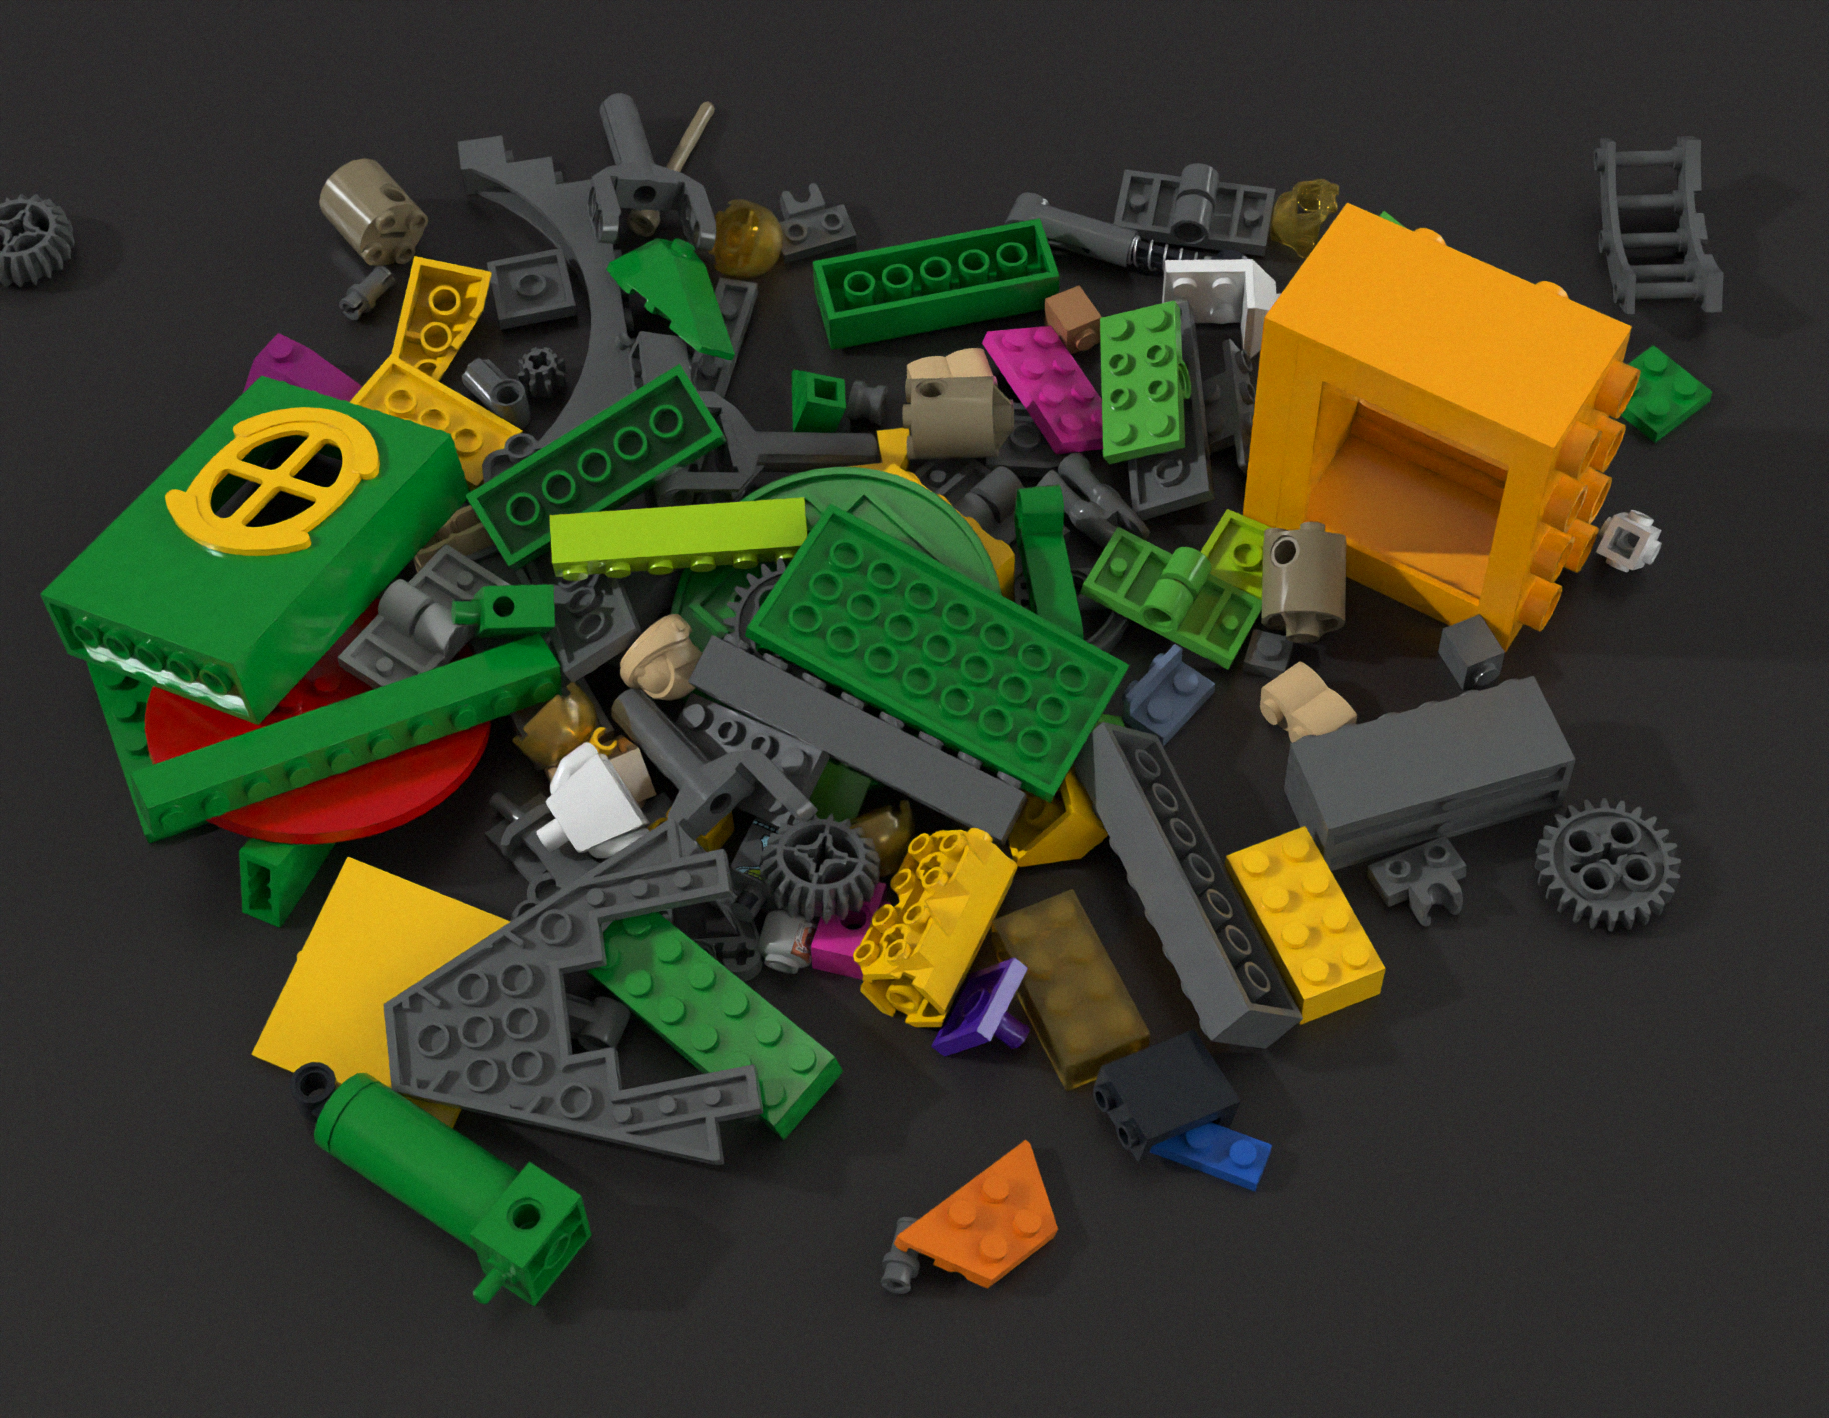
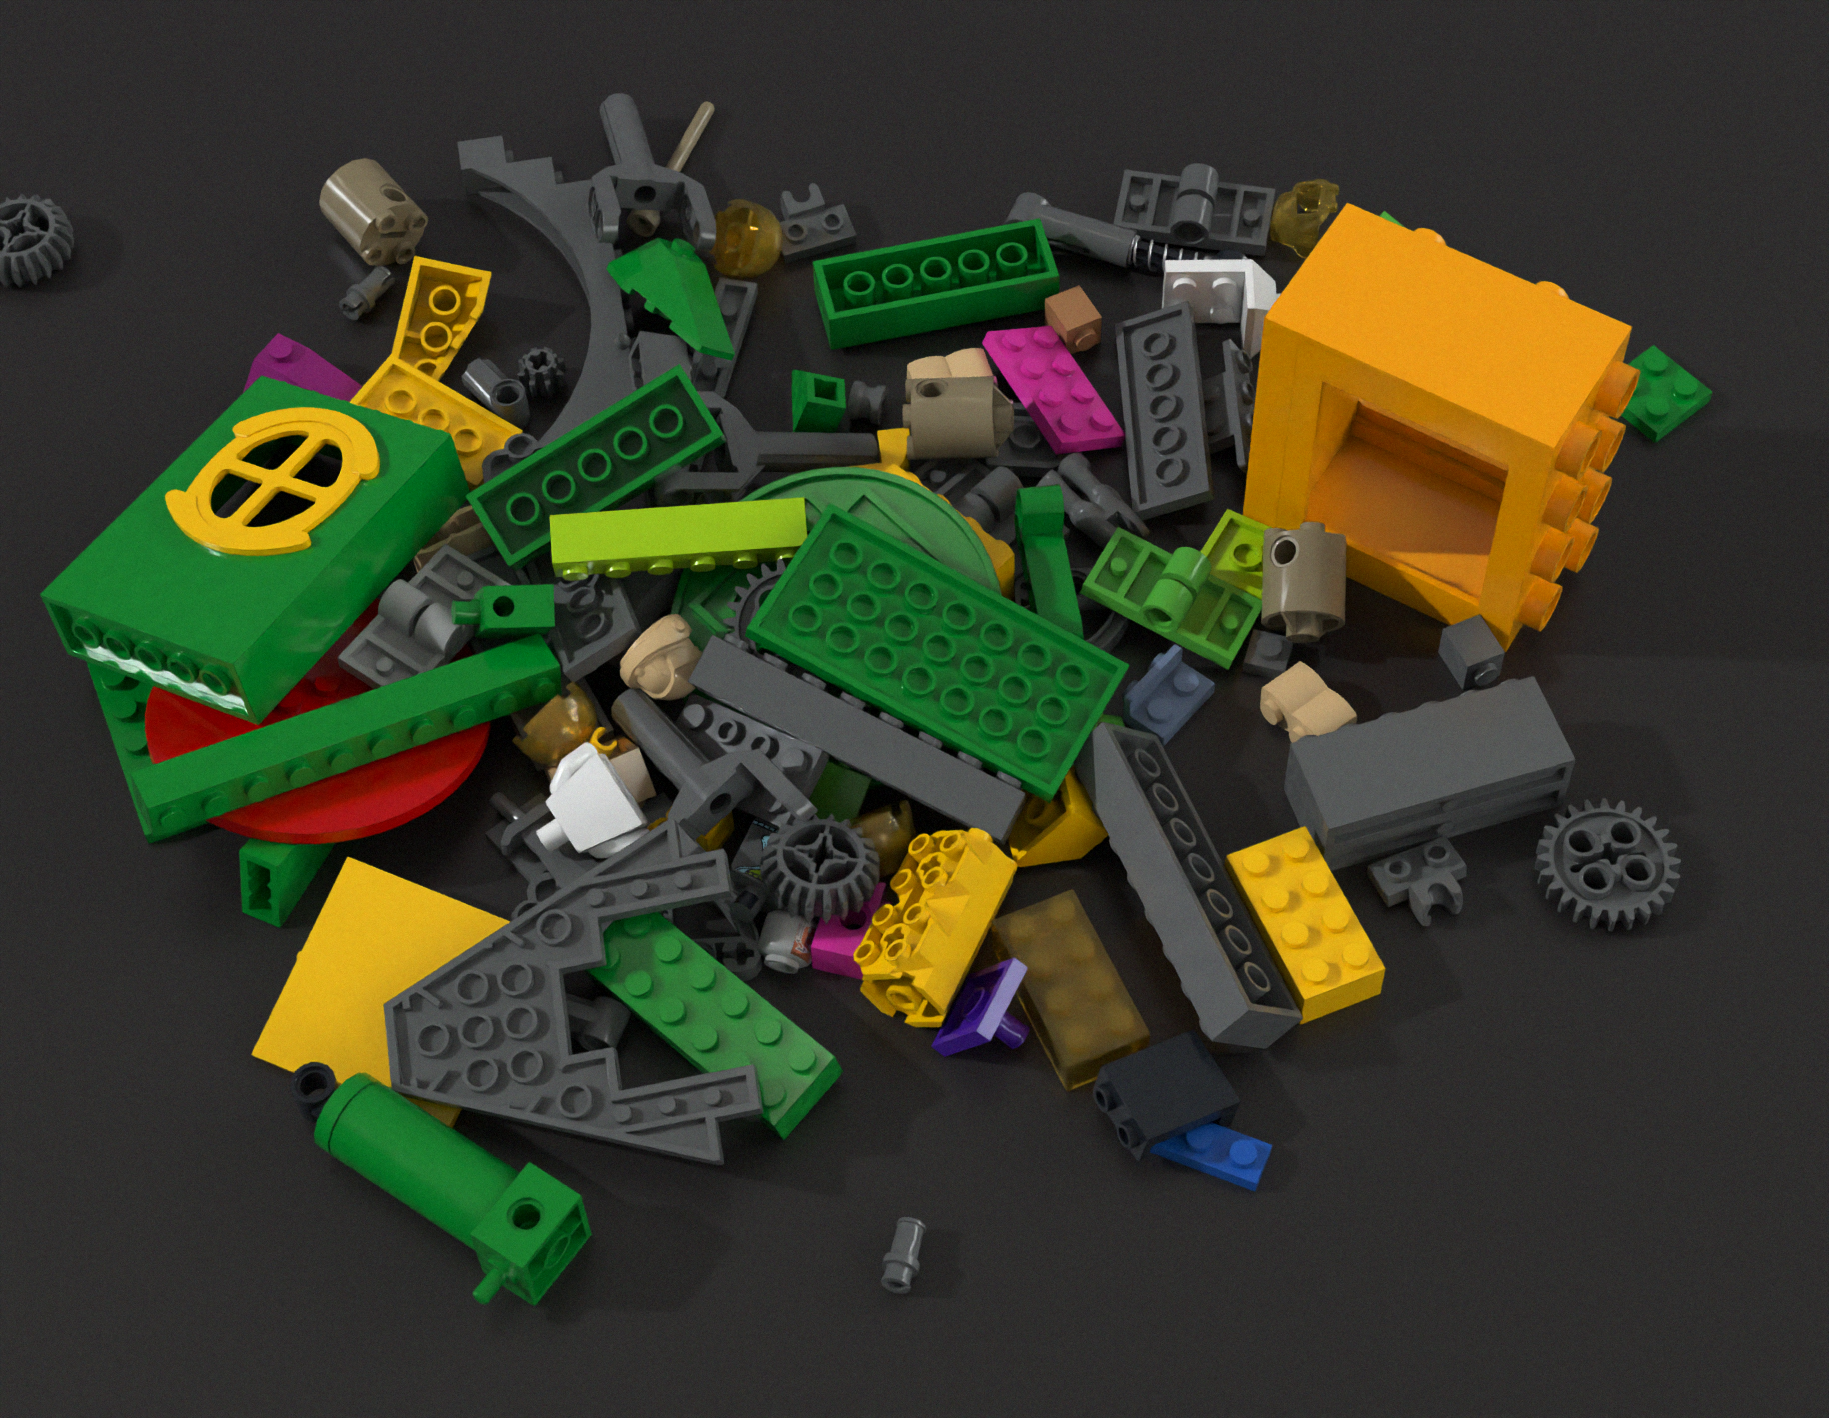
dark grey plate [487,248,577,330] -> none
orange wing [894,1140,1058,1289] -> none
bright green plate [1100,300,1191,464] -> none
dark grey fence [1594,136,1724,314] -> none
white brick [1596,509,1662,572] -> none

